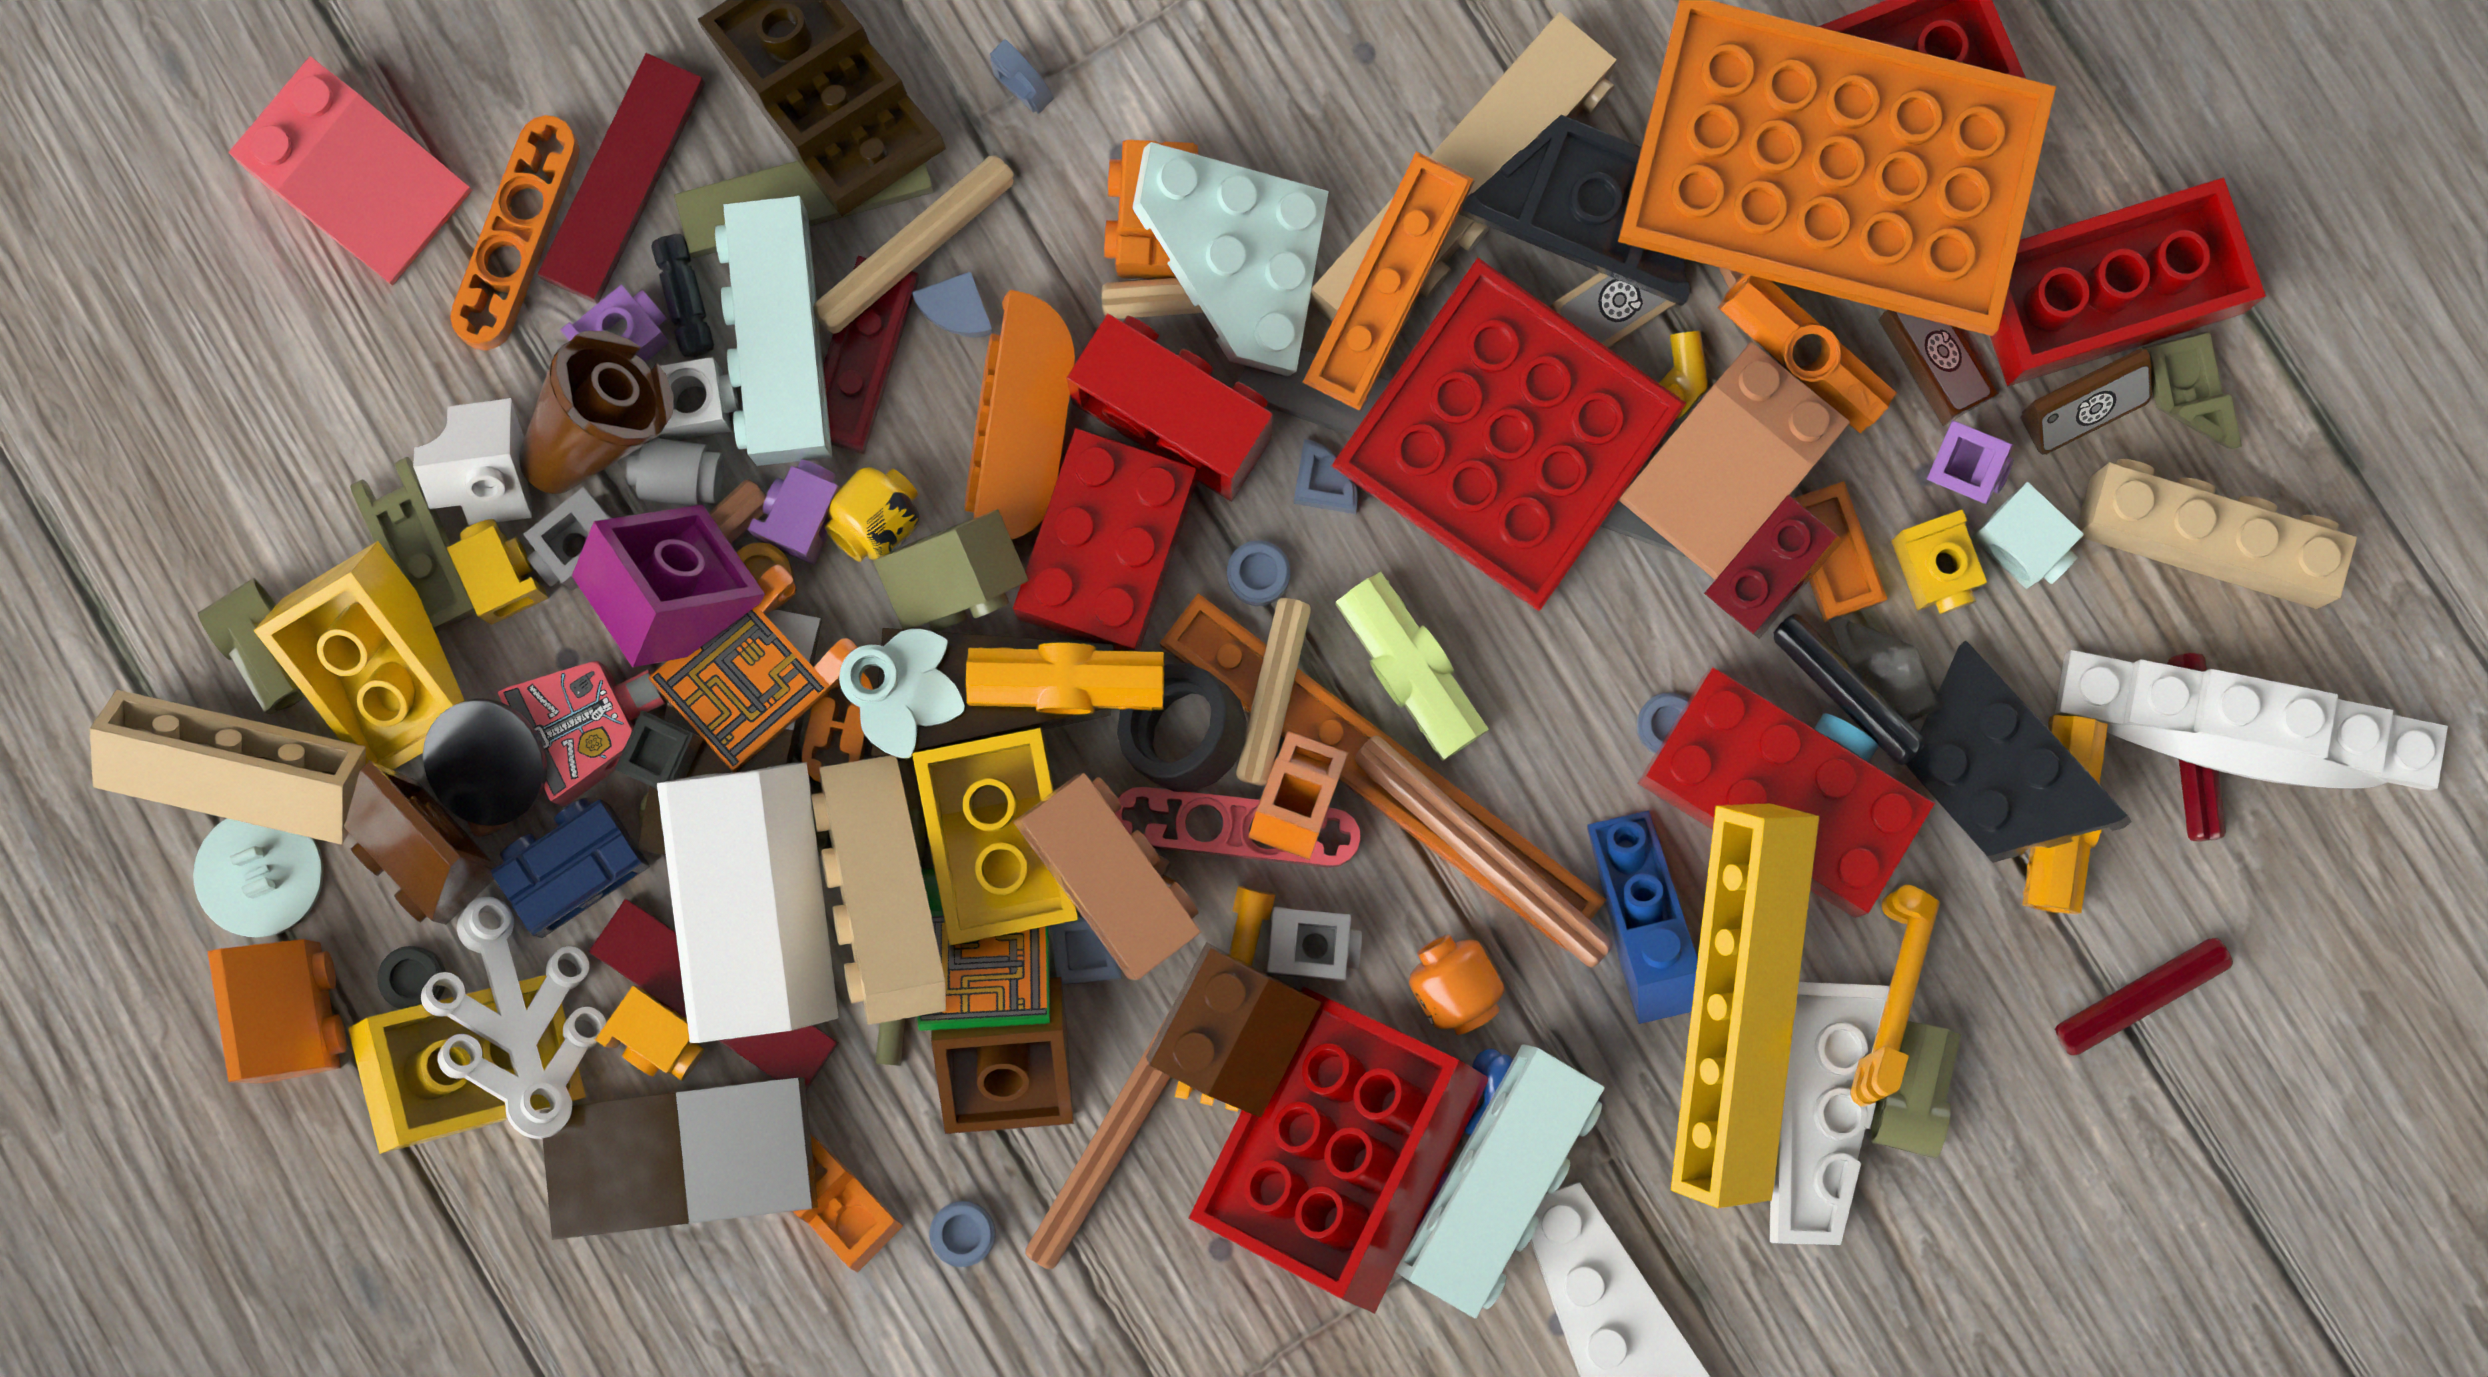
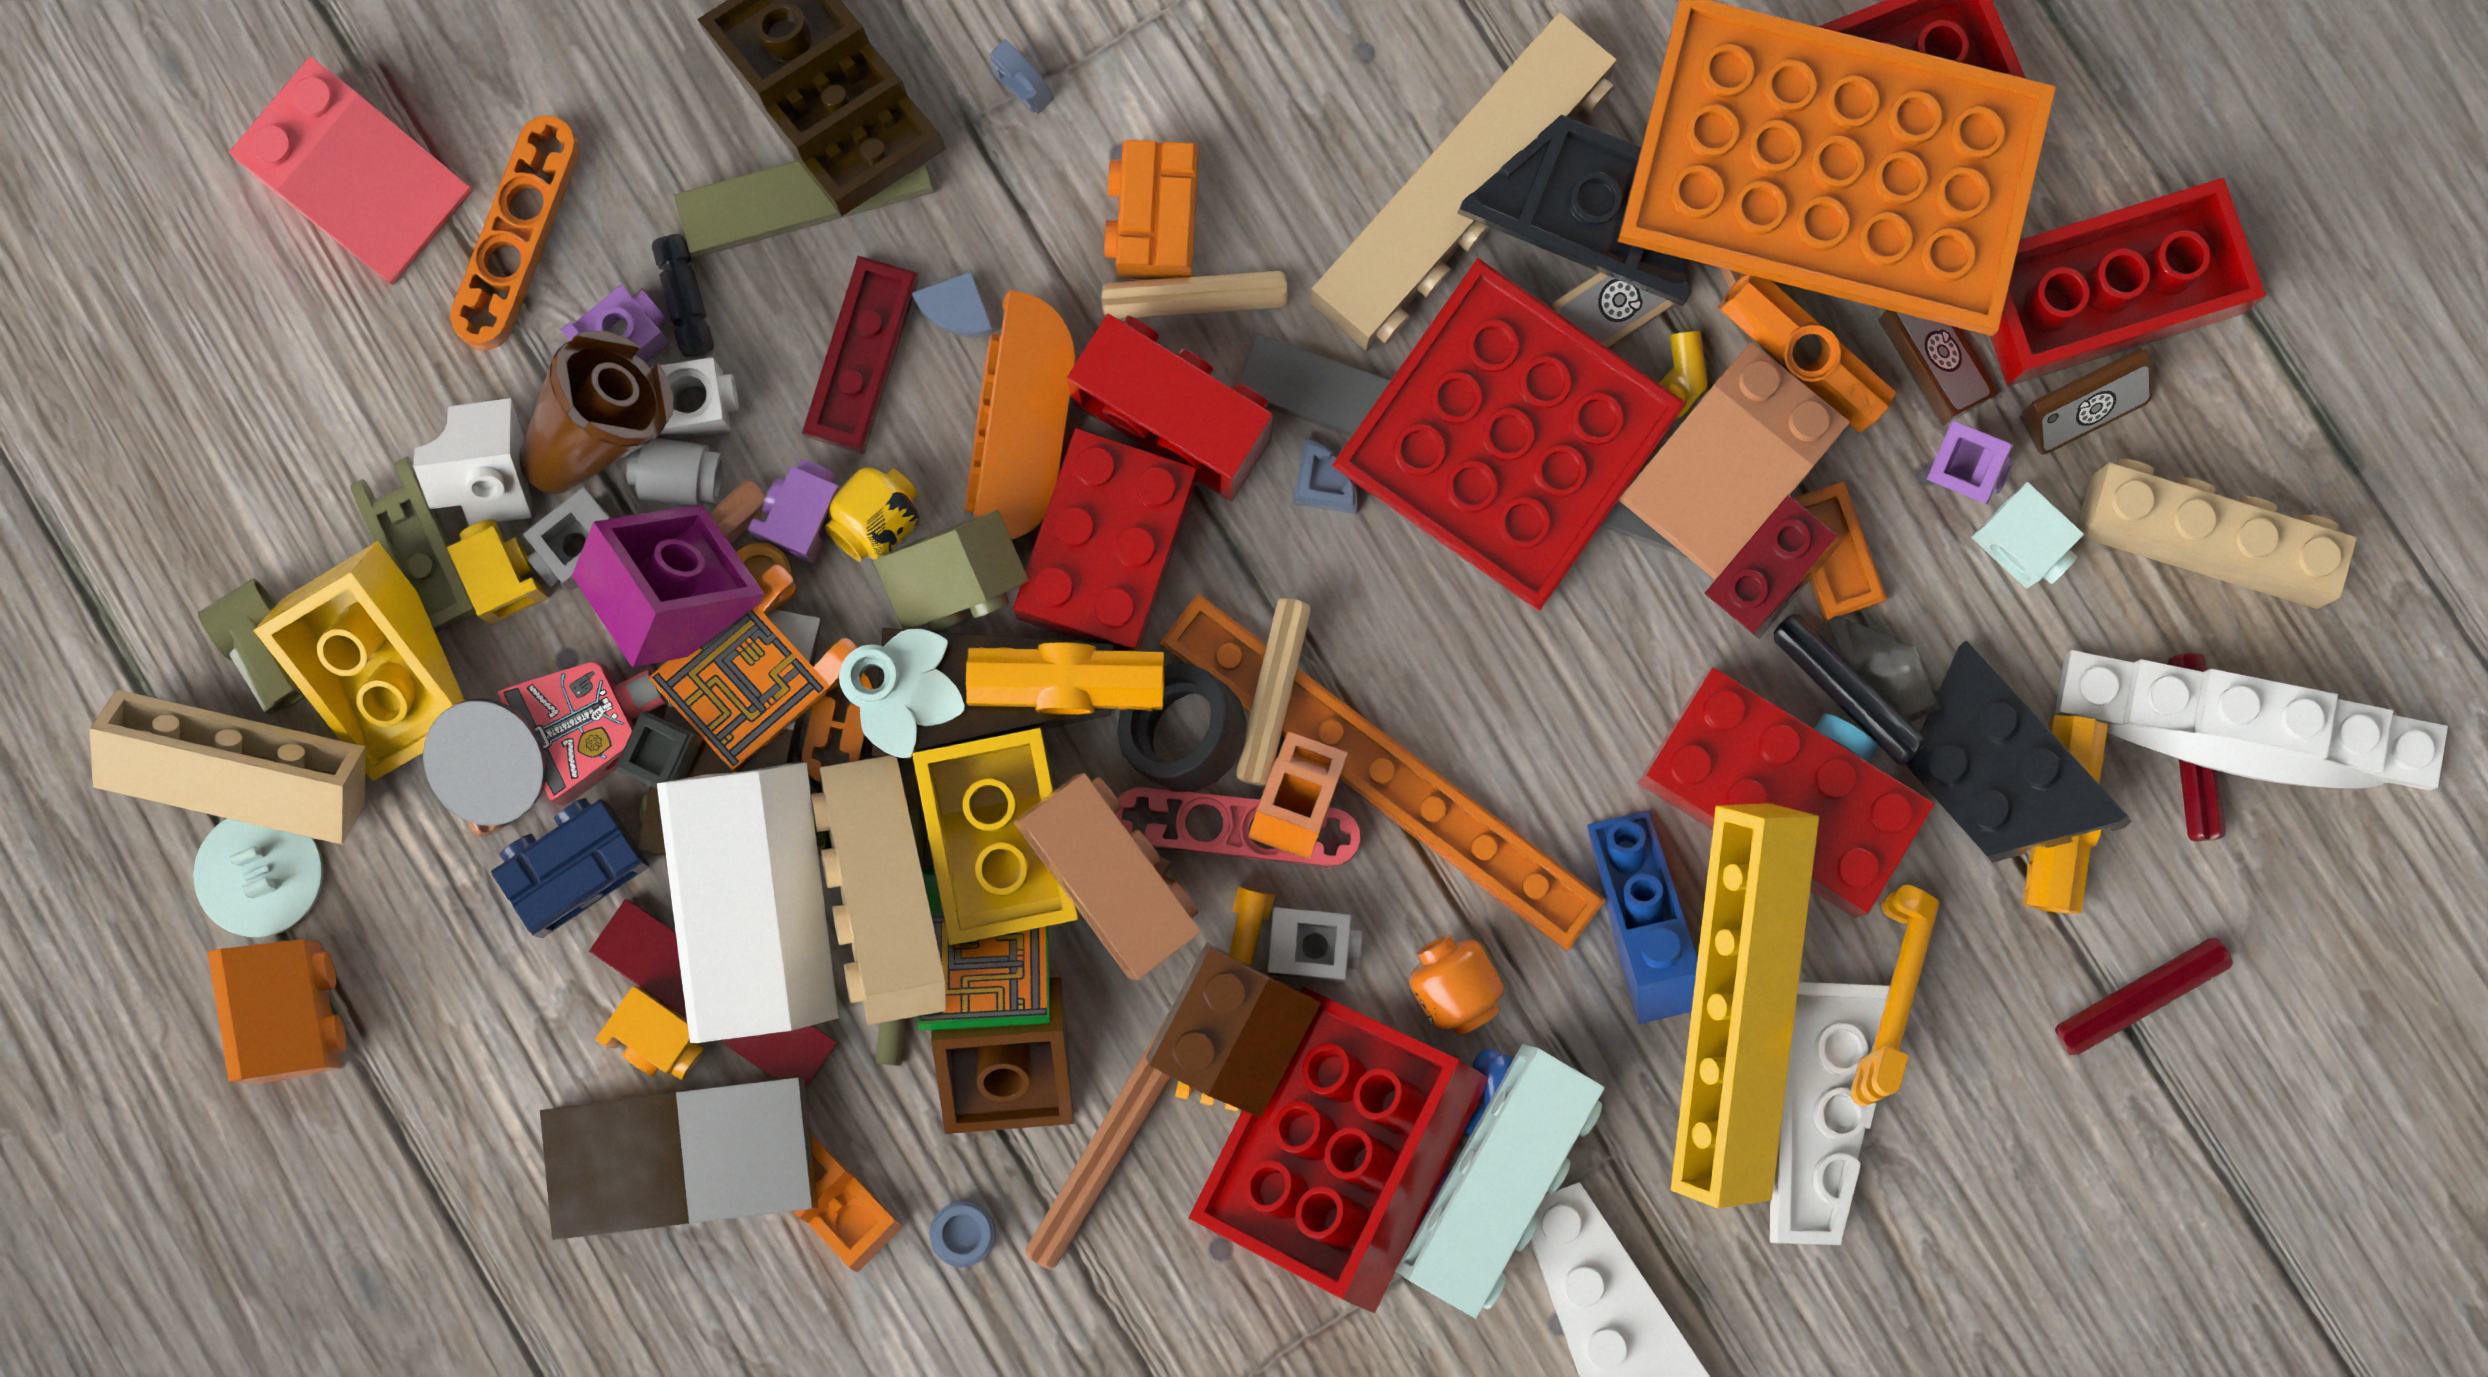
reddish brown slope [344,761,497,925] -> none
yellow slope [348,975,586,1154] -> none
pearl dark grey tile [377,946,446,1009] -> none
white plant [421,897,606,1139] -> none
dark red tile [537,53,705,304] -> none
light aqua brick [715,196,832,466] -> none
tan axle [813,155,1014,333] -> none
sand blue tile [1051,917,1122,985] -> none
light aqua plate [1132,142,1329,376] -> none
sand blue tile [1227,540,1290,606] -> none
orange tile [1302,151,1475,412] -> none
yellowish green piece [1335,572,1489,762] -> none
nougat axle [1355,736,1613,967] -> none
sand blue tile [1637,693,1689,754] -> none
olive piece [1871,1021,1961,1159] -> none
yellow brick [1891,509,1987,615] -> none
olive slope [2142,332,2242,449] -> none

